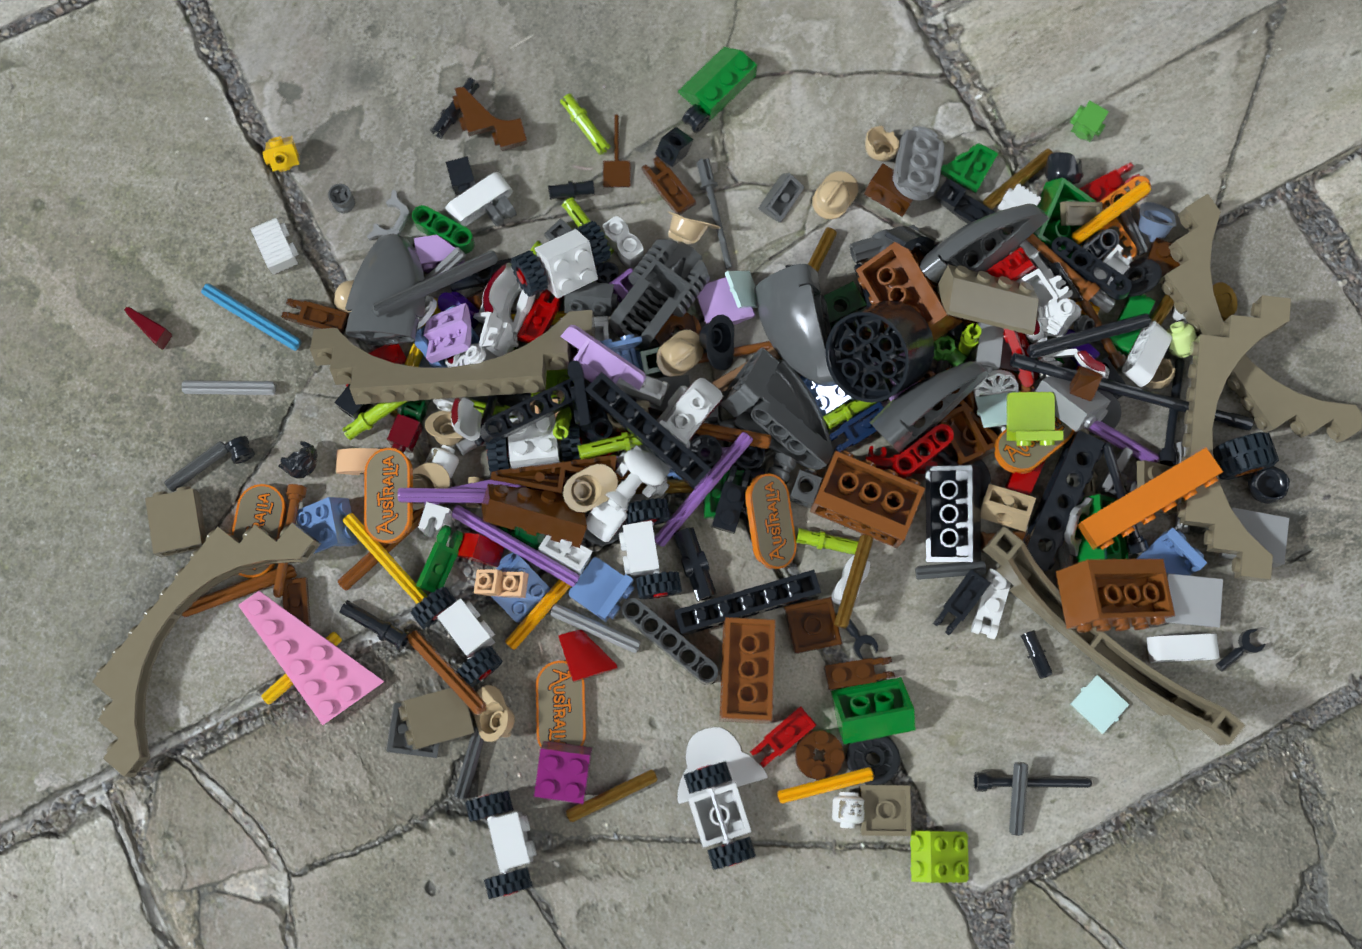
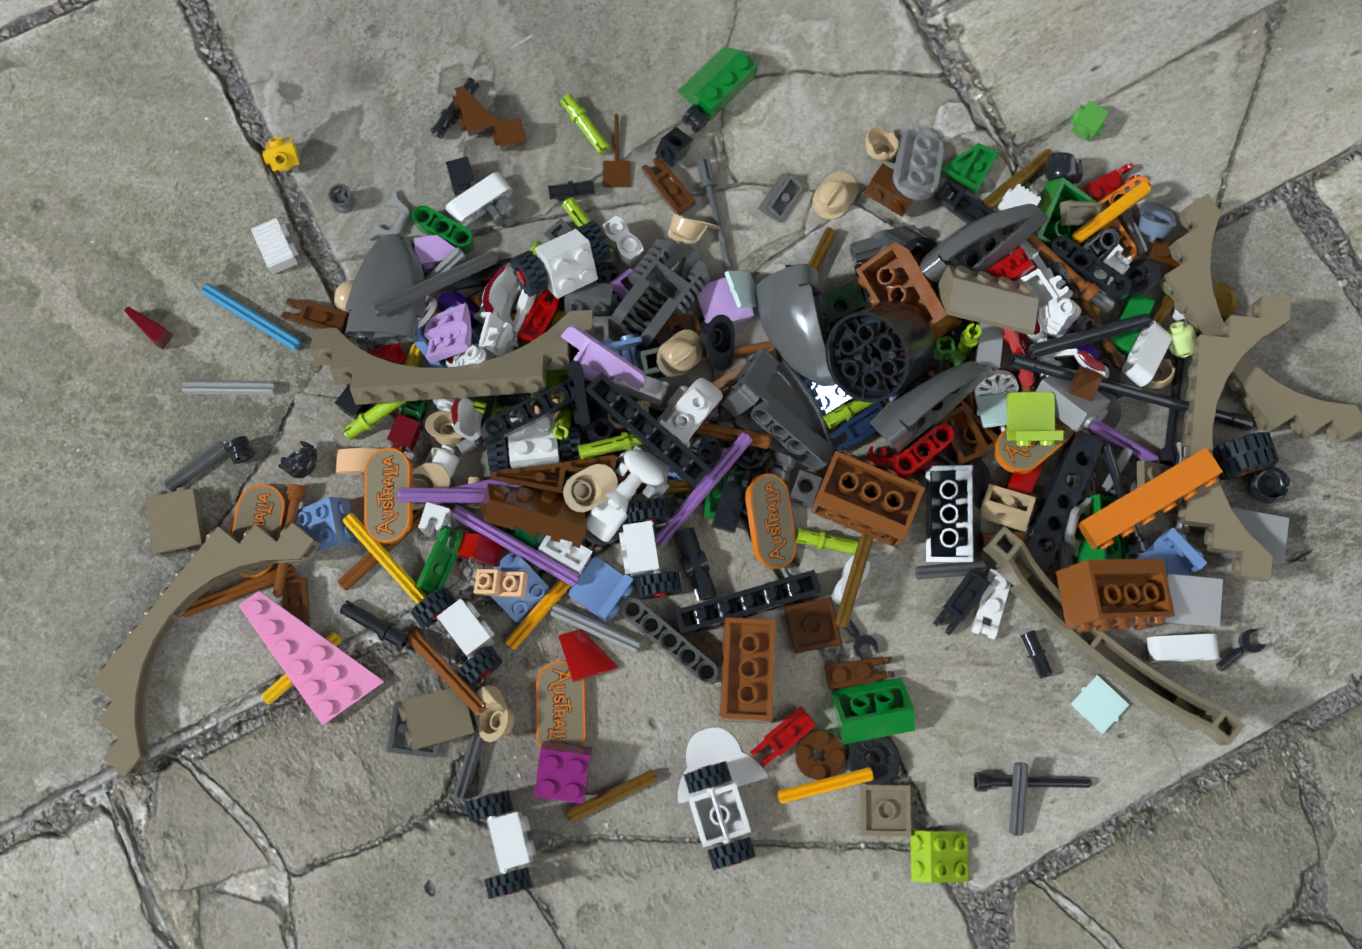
white head [832,792,865,829] -> none

